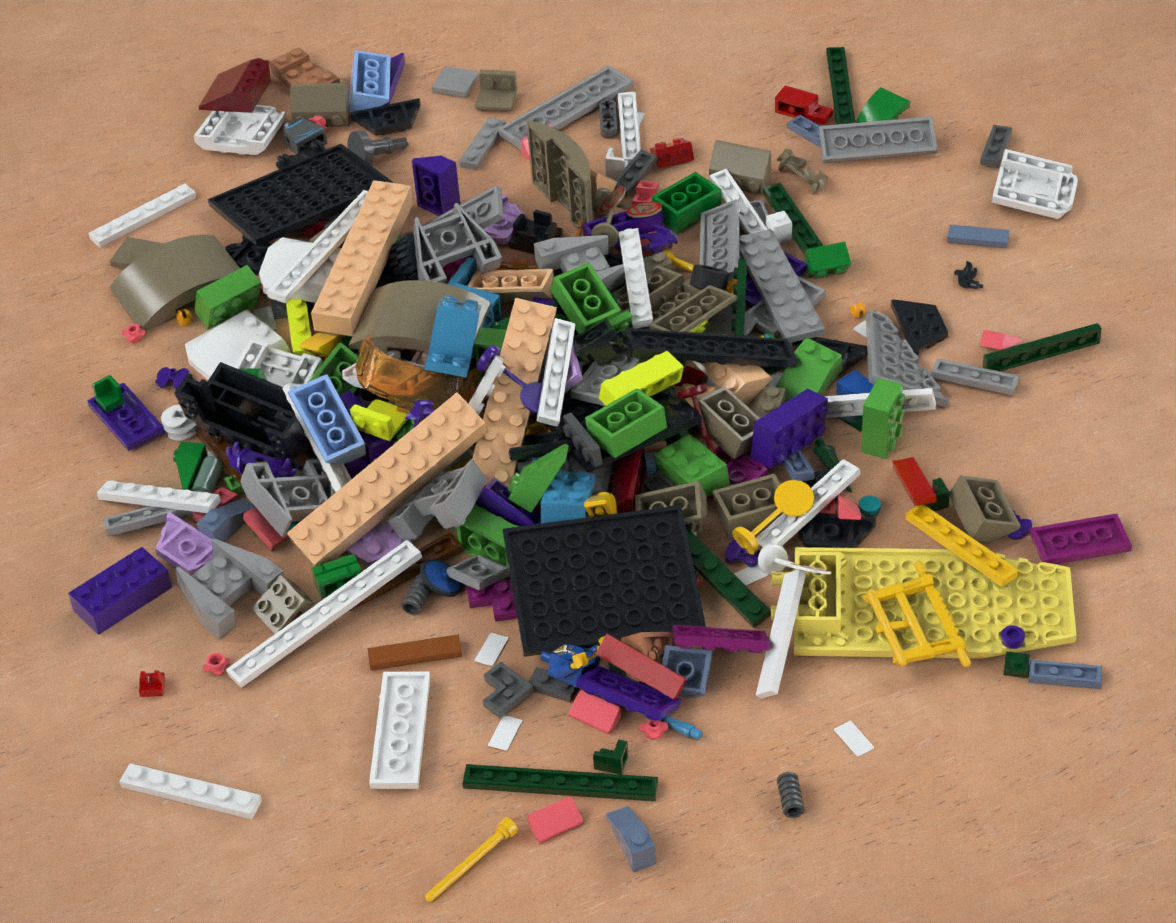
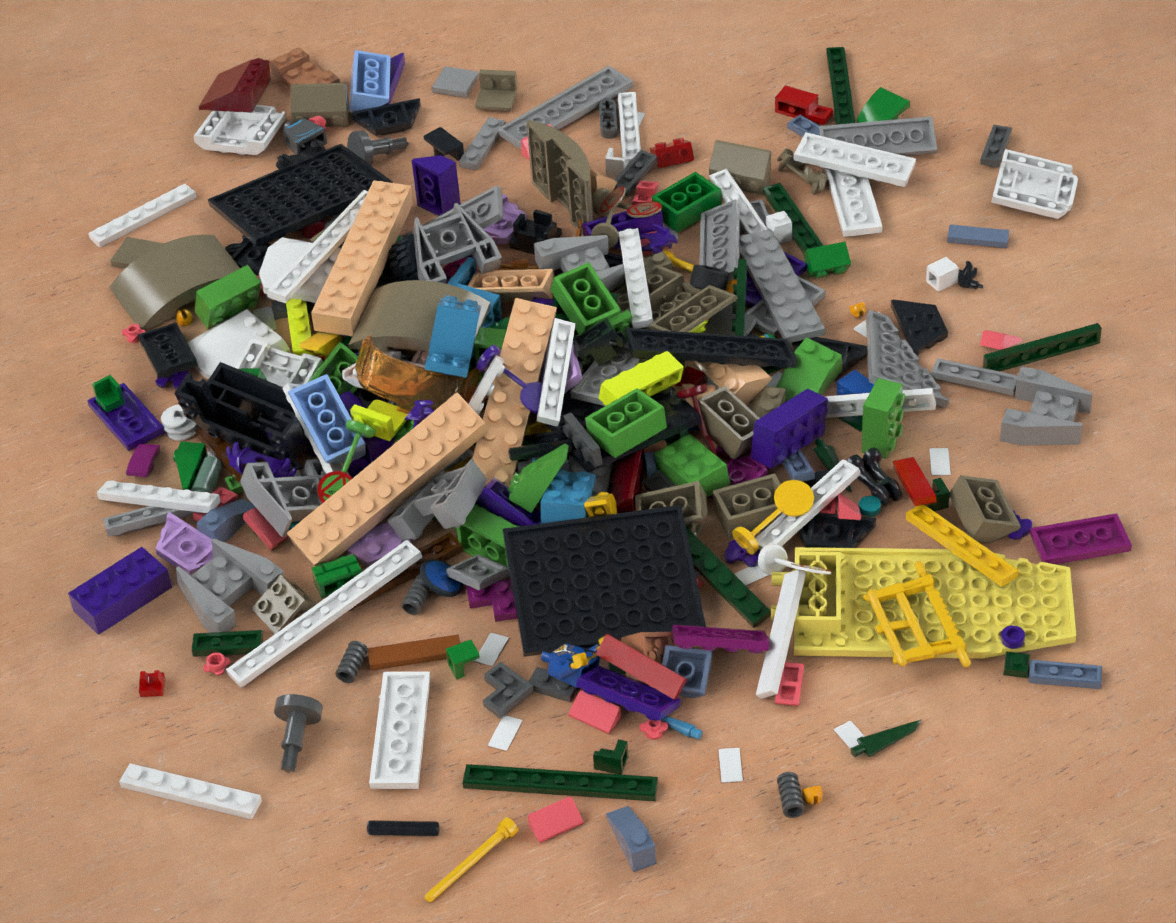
none -> magenta slope [126,444,160,477]
none -> black plate [138,322,198,379]
none -> dark green plate [192,630,263,657]
none -> dark grey piece [274,694,323,773]
none -> bright green piece [317,420,376,503]
none -> dark grey piece [335,641,368,683]
none -> black axle [367,820,440,836]
none -> black panel [423,127,464,161]
none -> green panel [446,639,480,680]
none -> white sticker [719,748,743,782]
none -> coral slope [775,662,804,706]
none -> white plate [794,133,916,187]
none -> light orange hinge [802,786,823,805]
none -> white plate [824,168,882,237]
none -> black piece [846,447,903,506]
none -> dark green bar [850,719,922,757]
none -> white brick [926,257,959,292]
none -> white sticker [929,448,951,475]
none -> light grey wedge [1000,366,1092,445]

